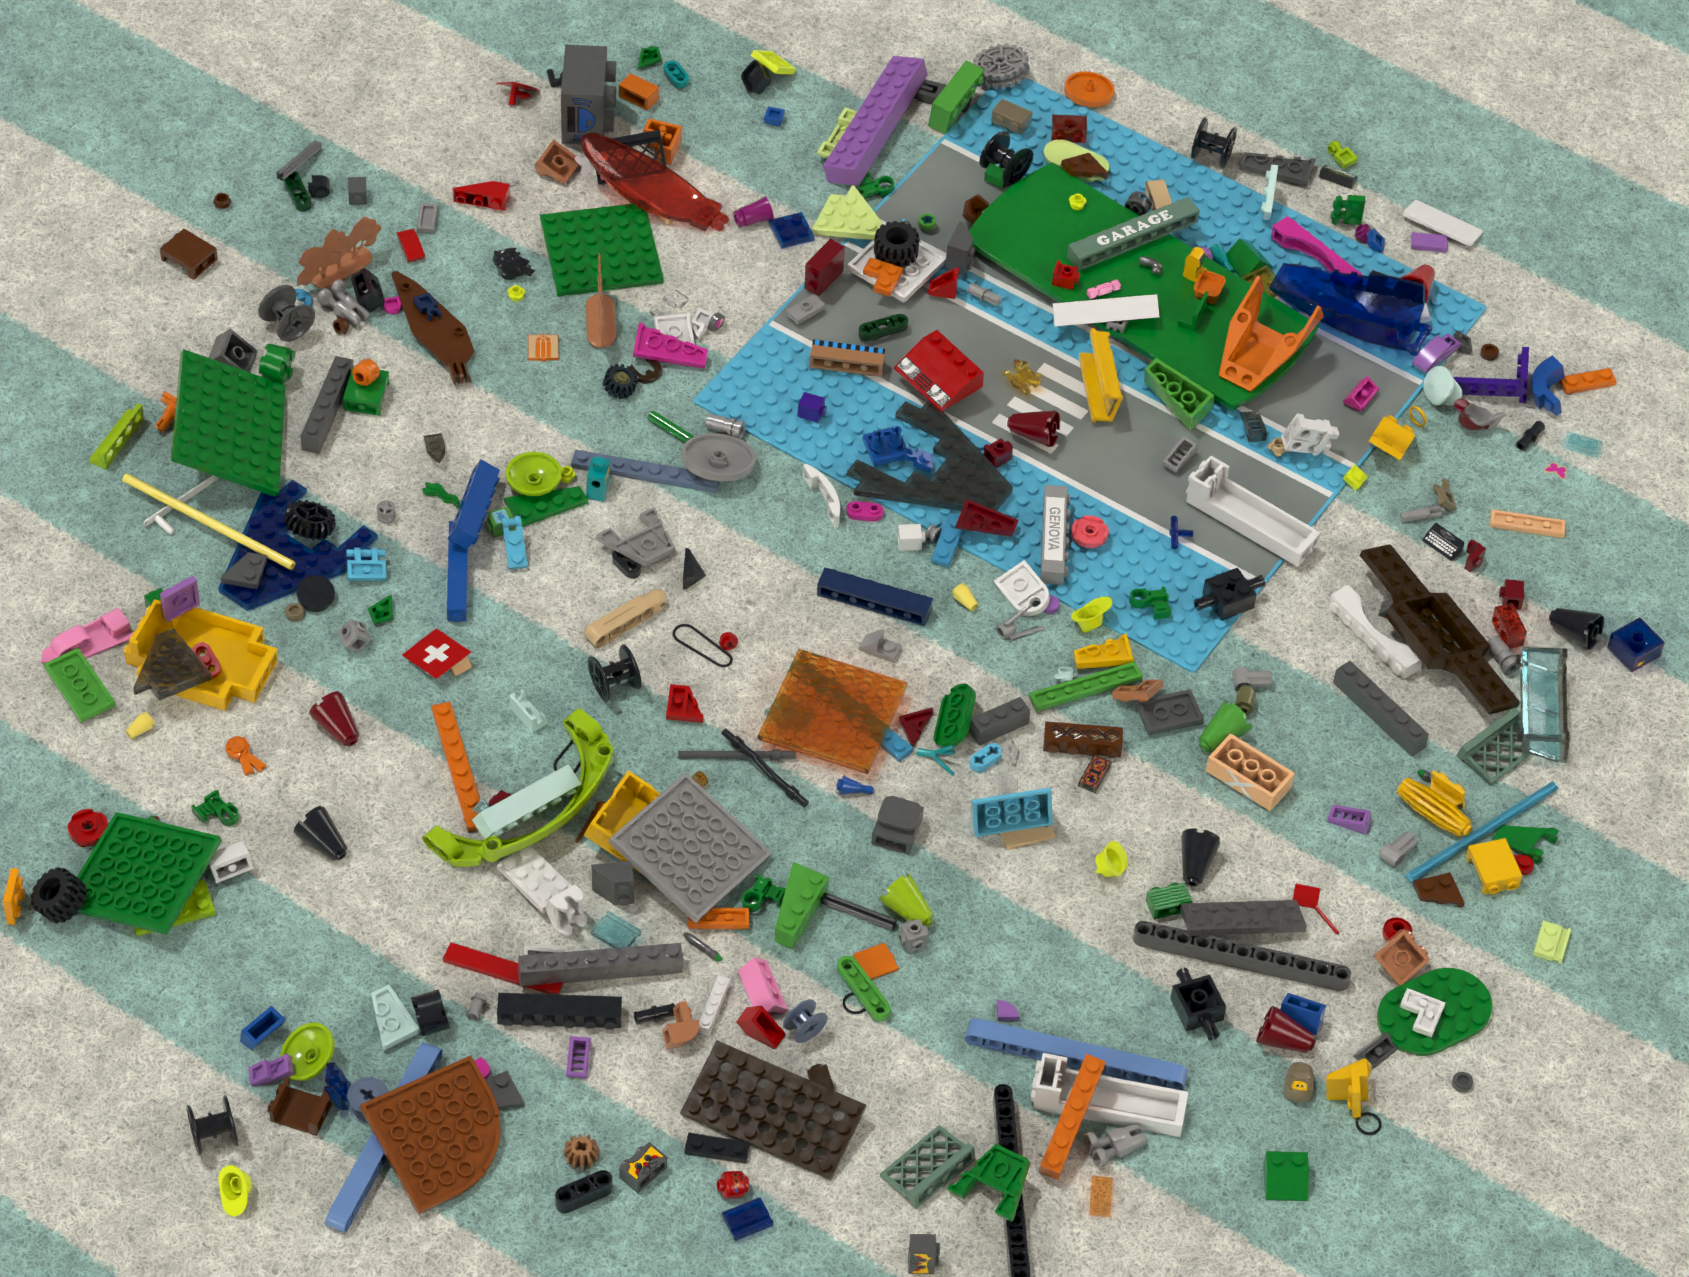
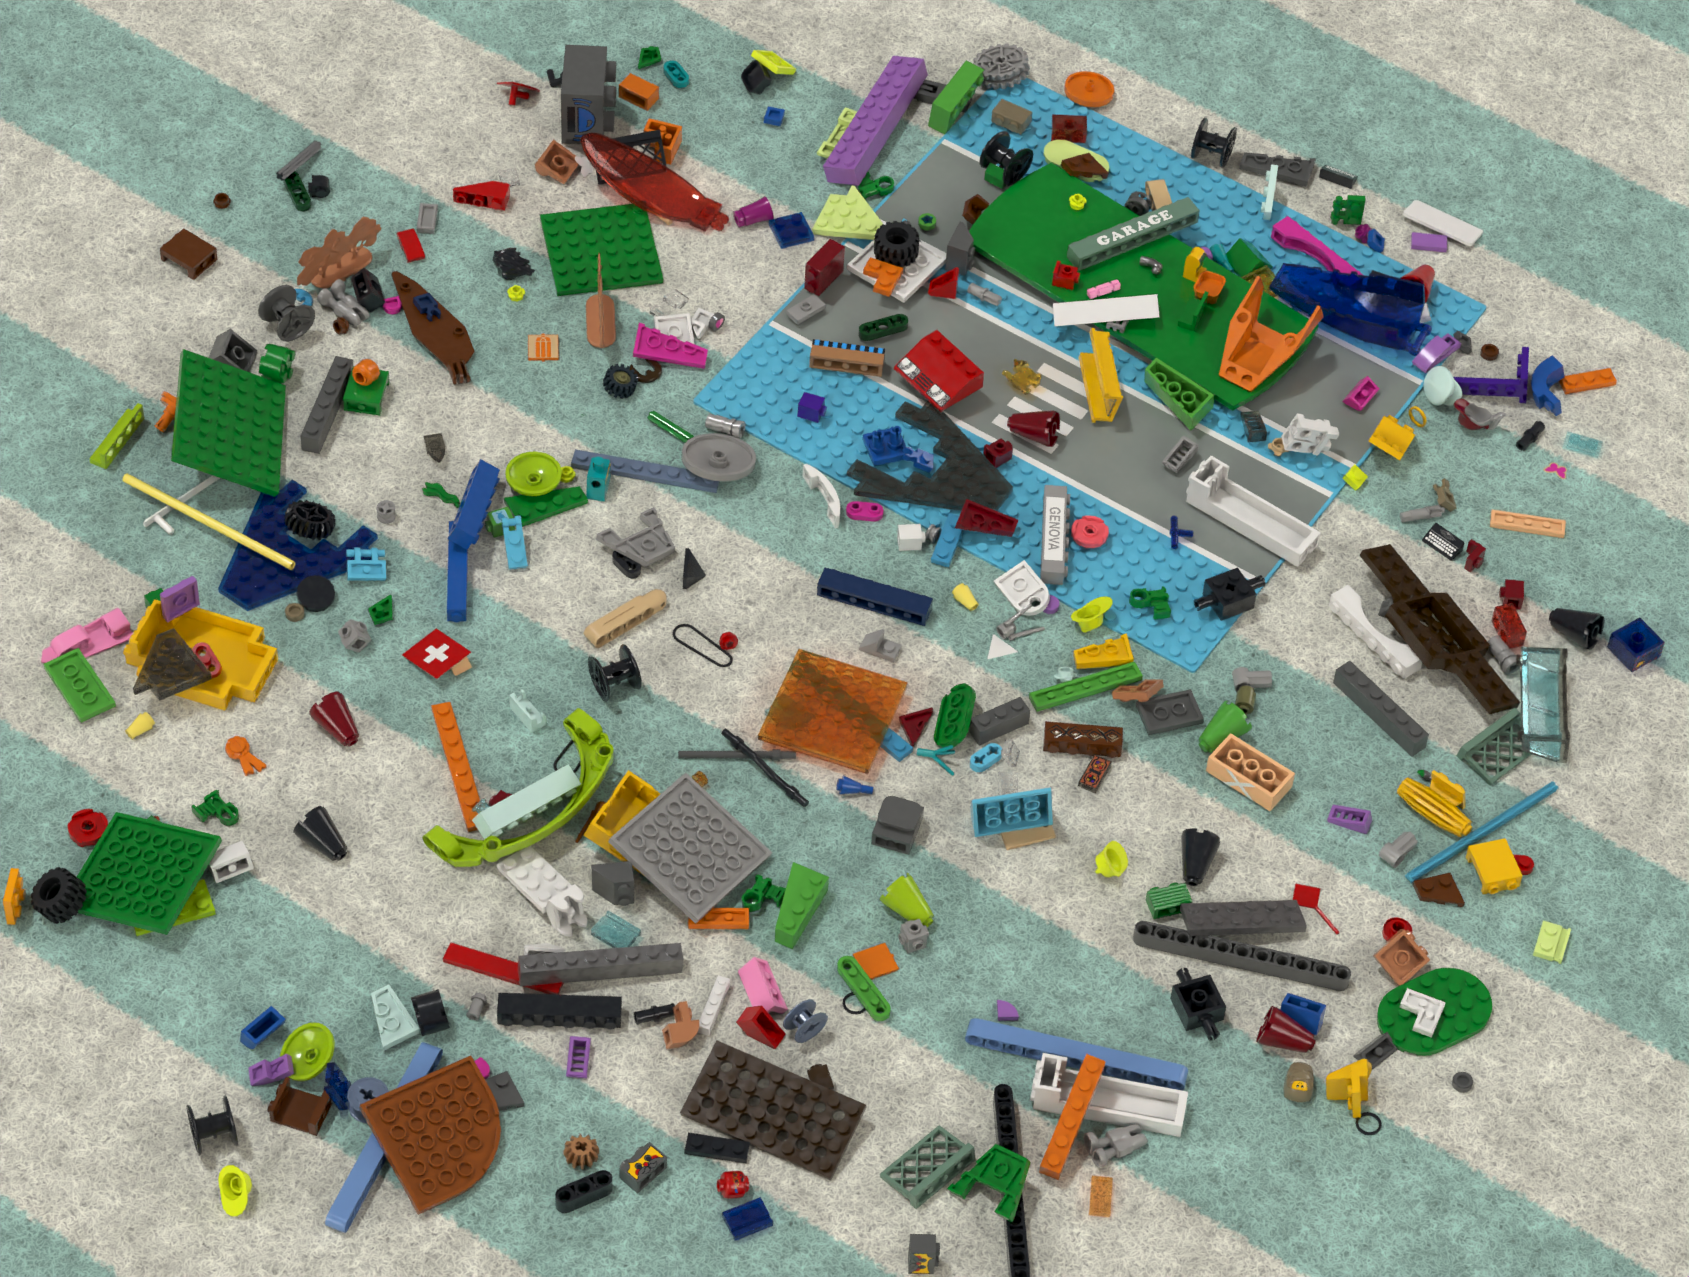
dark grey wing [221,552,267,589] -> none
dark grey brick [348,177,367,205] -> none
red wing [666,684,704,723] -> none
dark grey piece [683,932,723,962] -> none
black axle [821,893,897,930] -> none
green slope [1263,1151,1309,1201] -> none
lime plate [1327,141,1358,169] -> none
green flag [1492,825,1559,865] -> none
none -> white sticker [987,635,1018,659]

